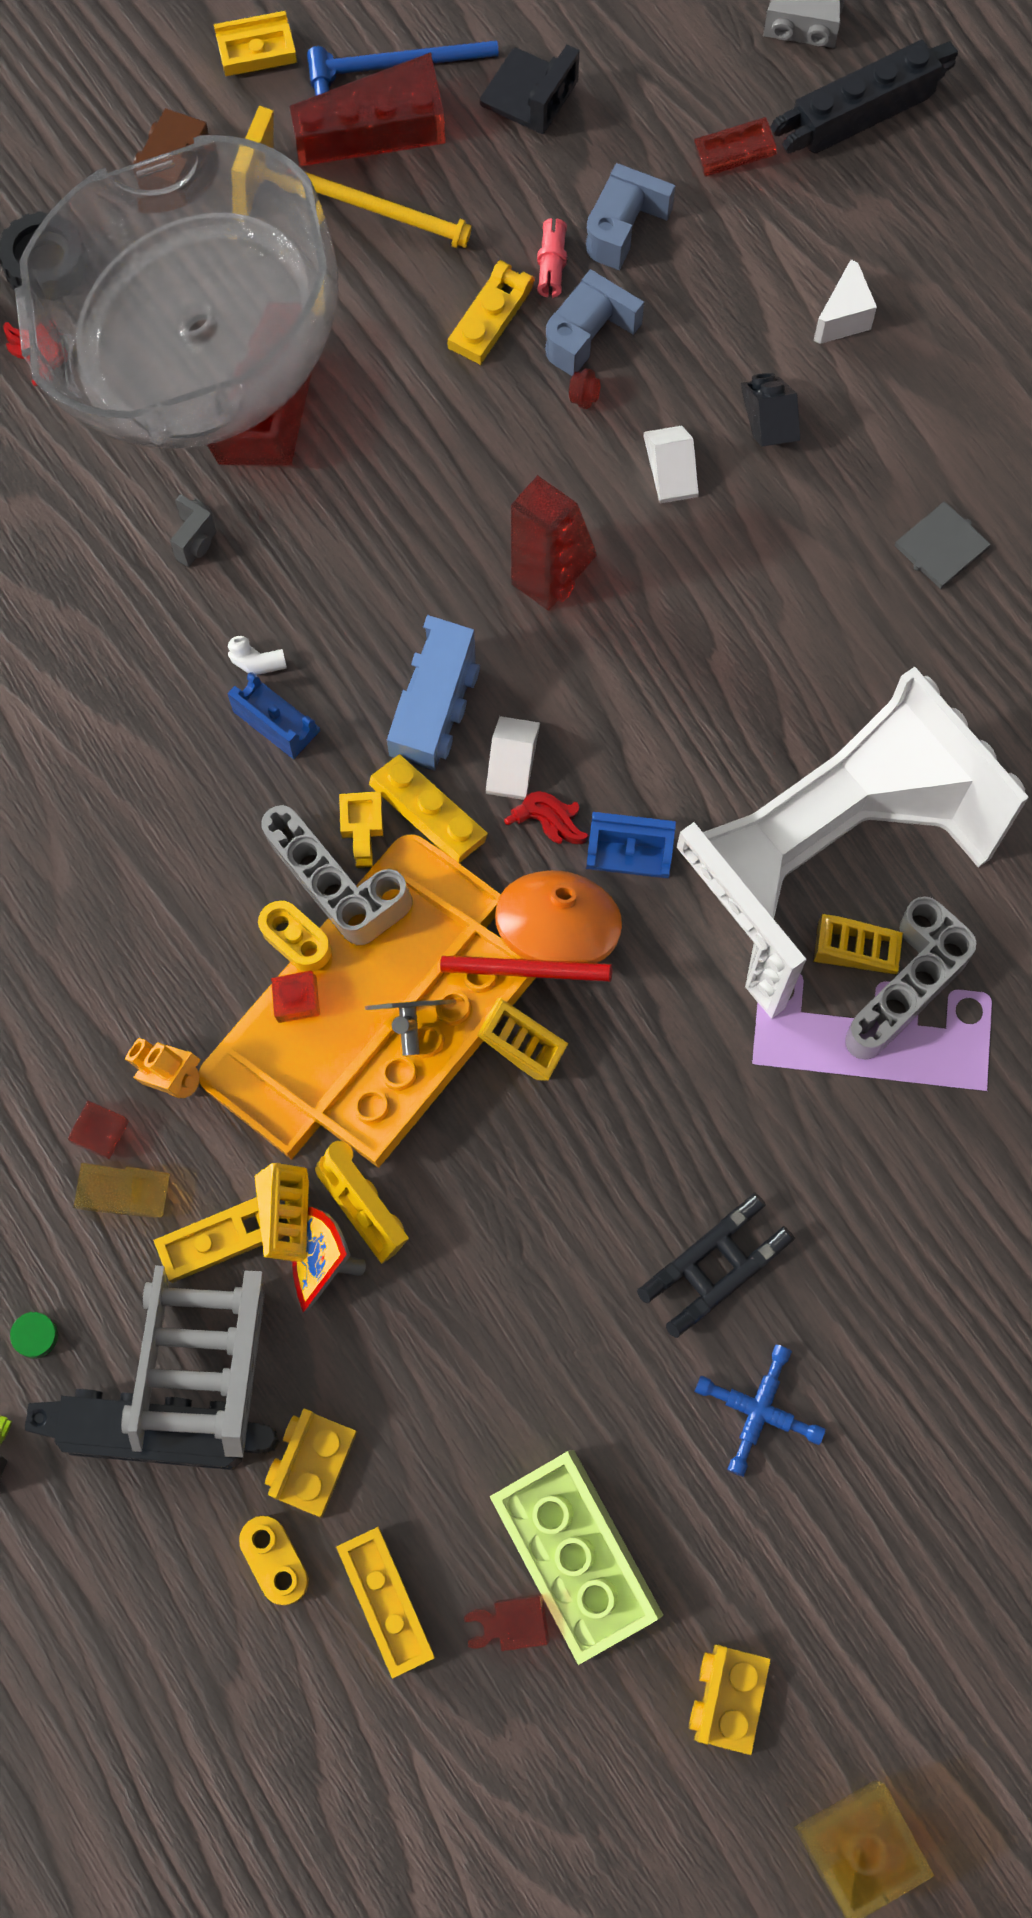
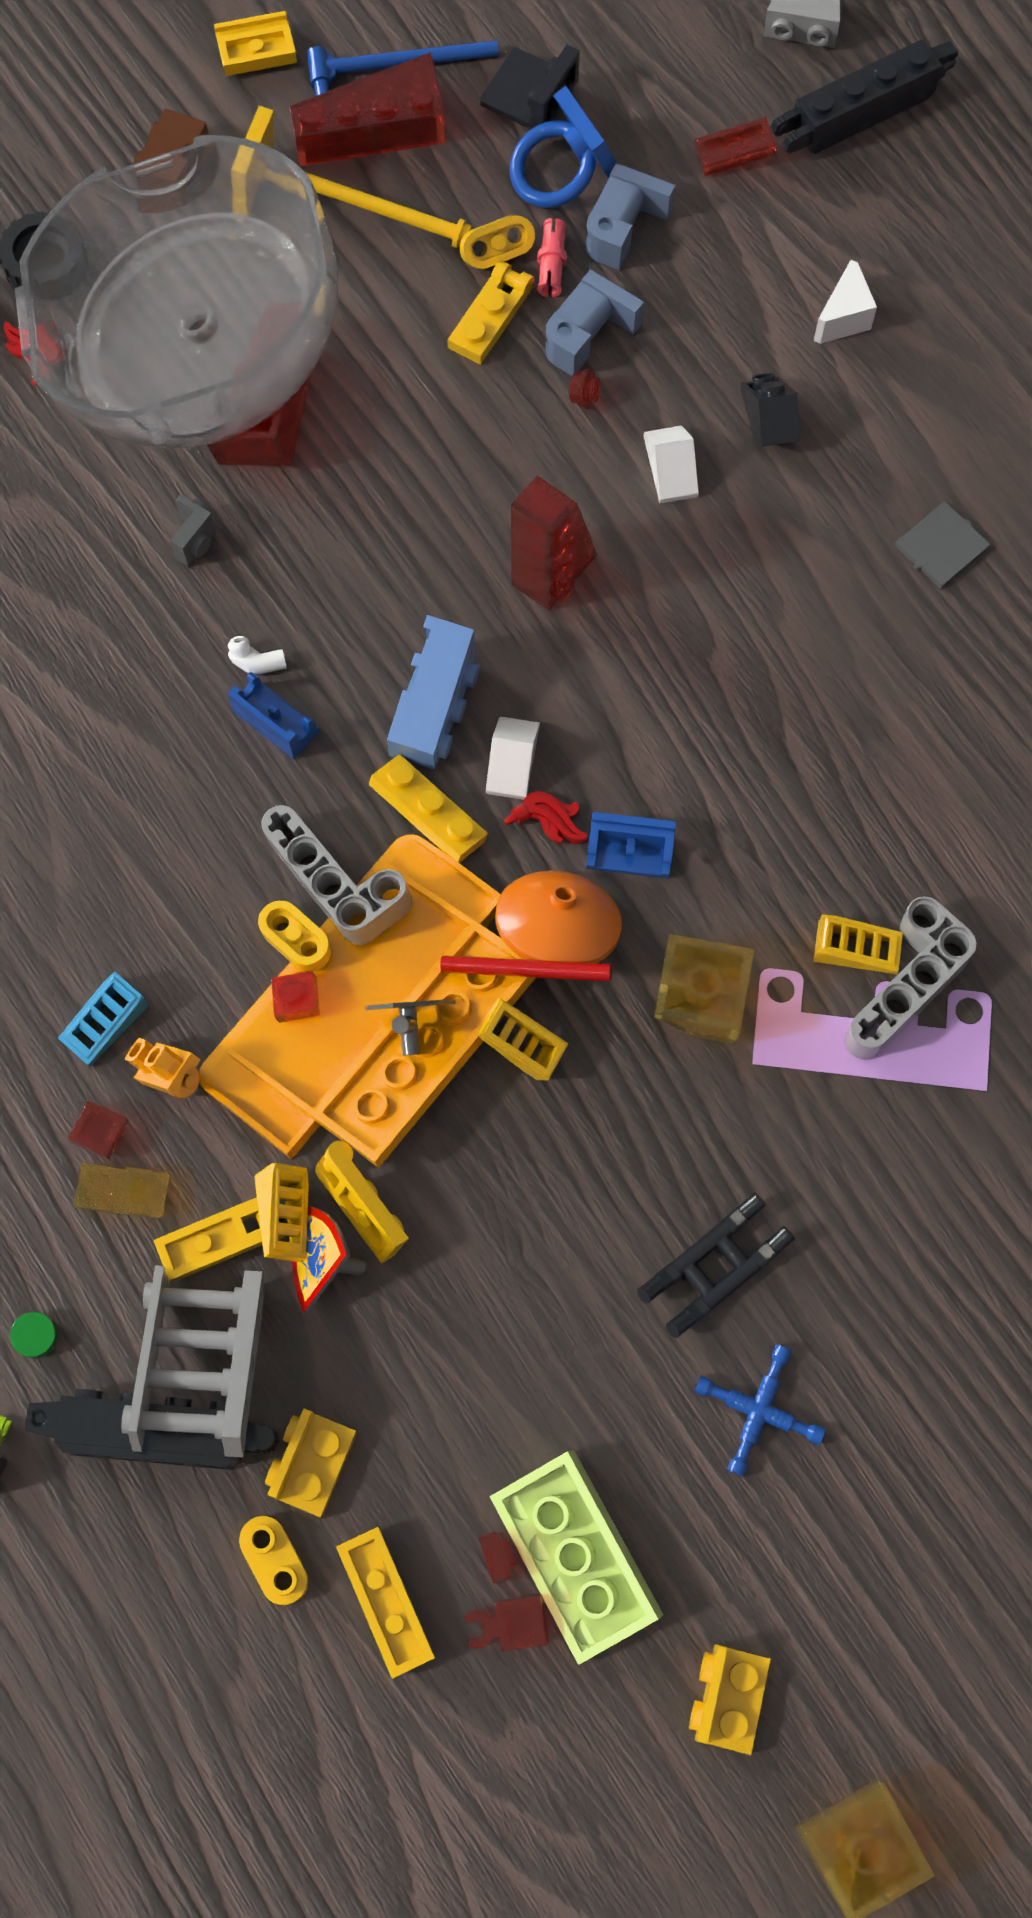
yellow plate [339,791,383,868] -> none
white panel [677,666,1029,1019] -> none
none -> dark azure slope [58,971,149,1067]
none -> yellow plate [460,215,535,269]
none -> clear red plate [478,1532,516,1584]
none -> blue tile [509,86,617,208]
none -> clear yellow slope [654,934,754,1045]

